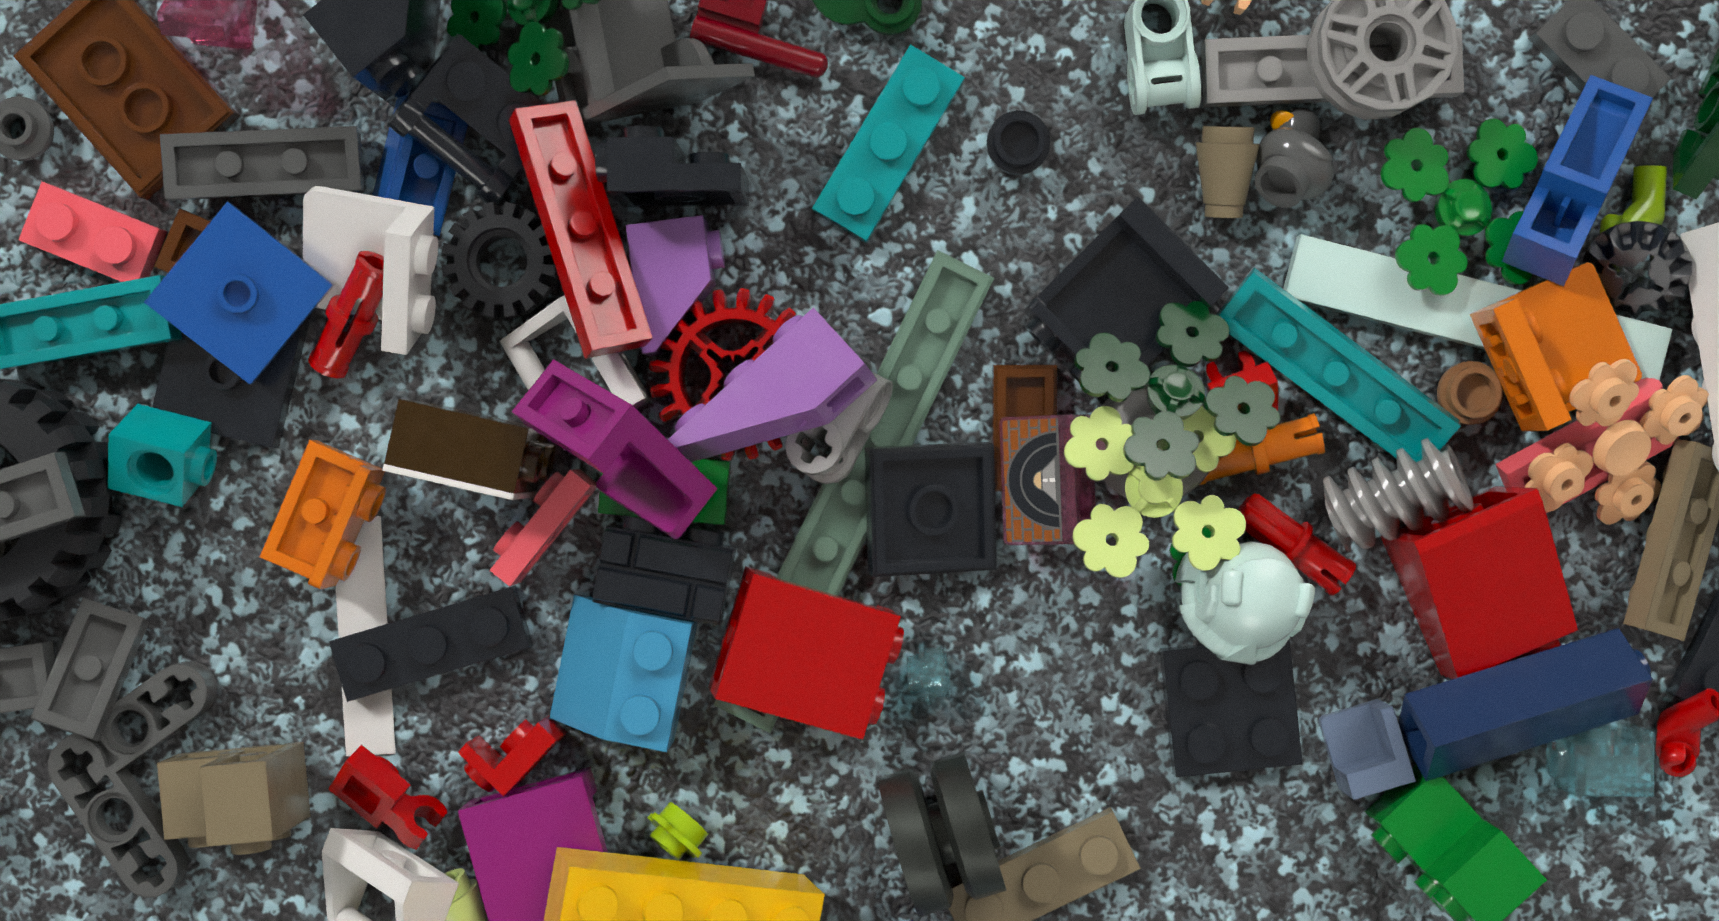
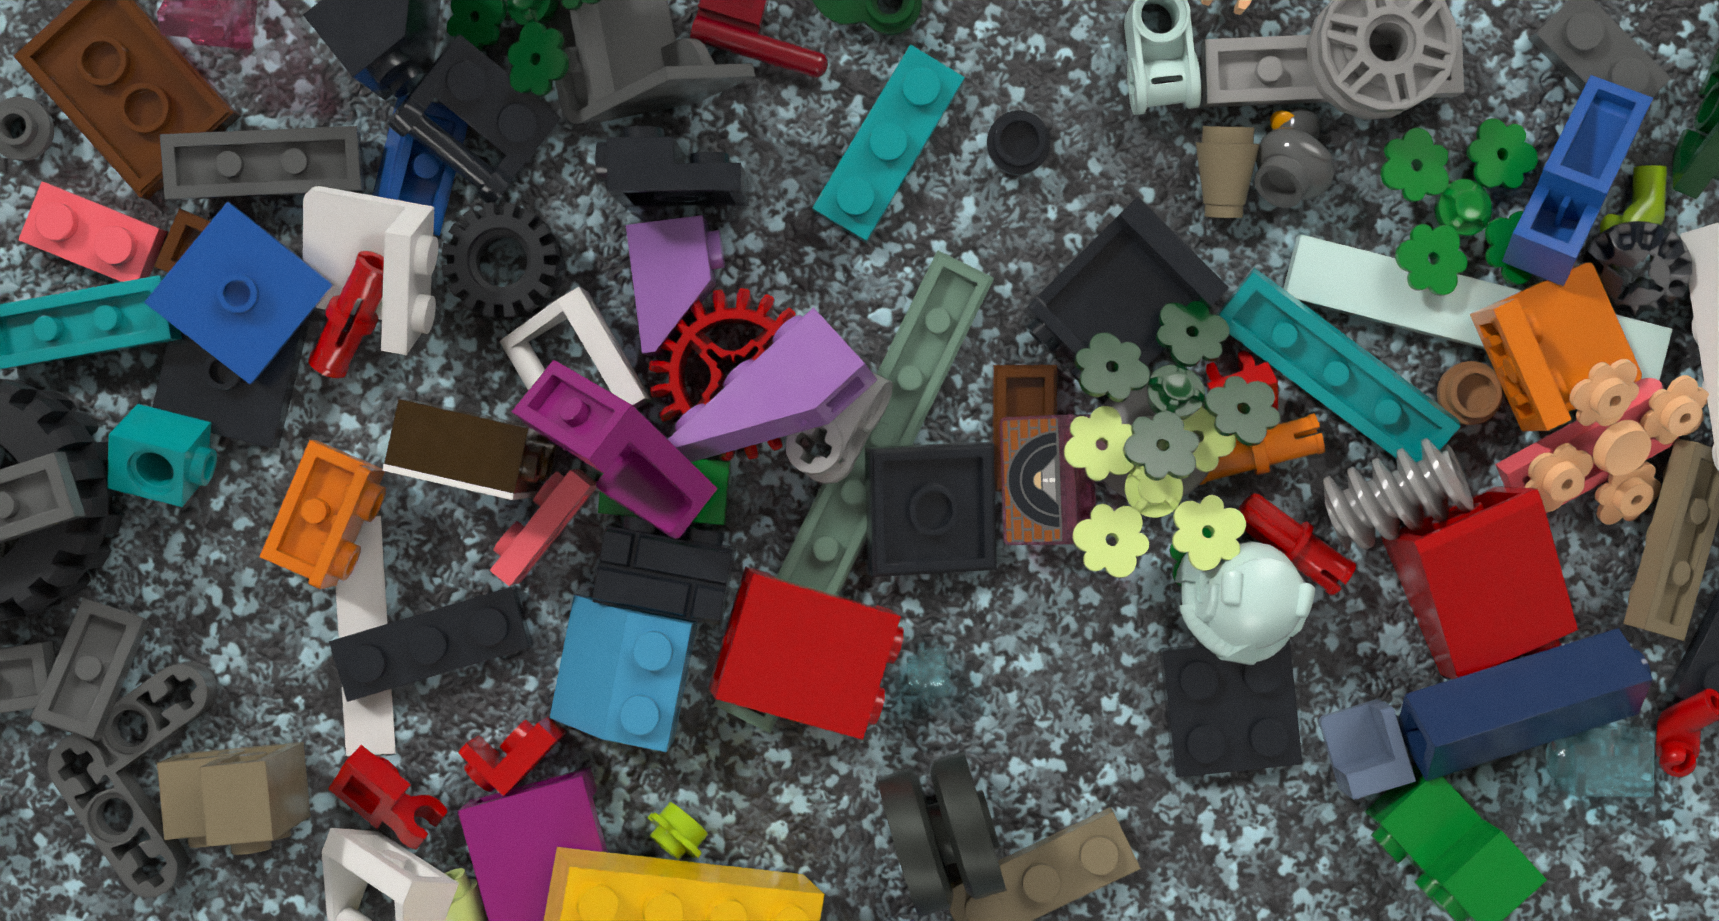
plate [509,100,653,359] -> none

